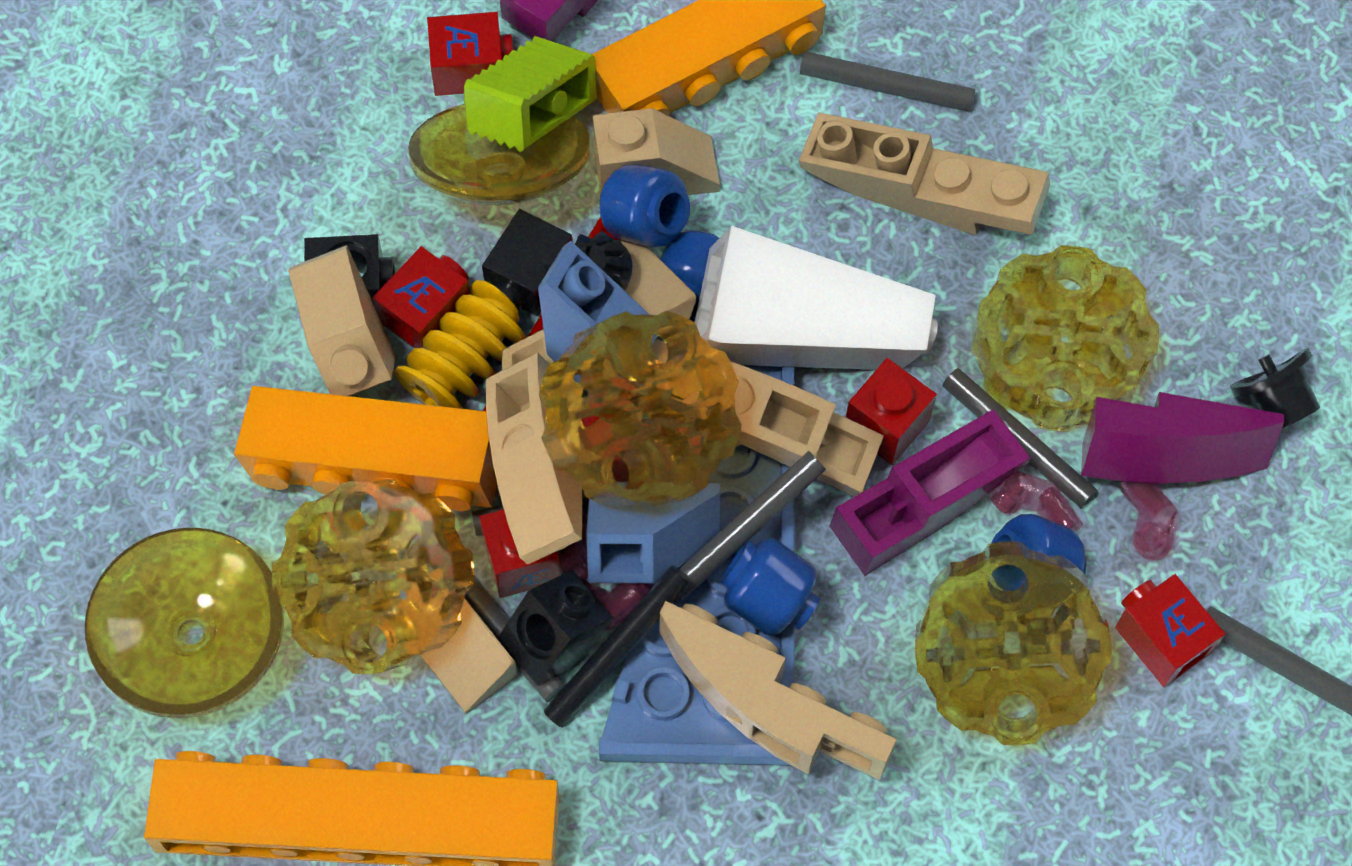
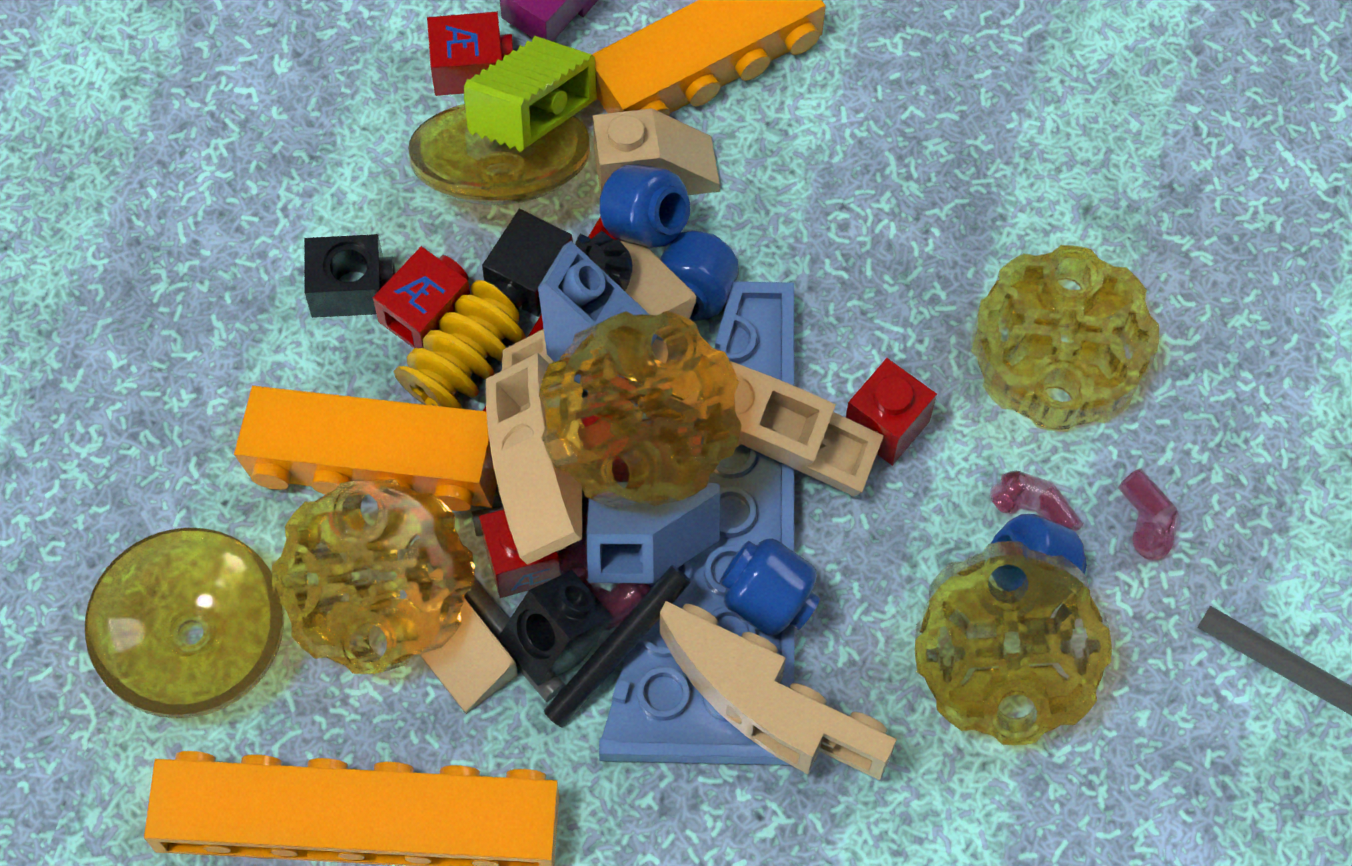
tan slope [288,245,396,396] -> none
dark grey bar [678,451,826,601] -> none
white slope [689,226,938,370] -> none
dark grey bar [799,51,976,112] -> none
tan slope [799,112,1050,235] -> none
magenta slope [829,409,1030,576] -> none
dark grey bar [942,368,1098,508] -> none
magenta slope [1081,392,1284,483] -> none
red brick [1115,574,1225,687] -> none
black piece [1230,348,1320,428] -> none

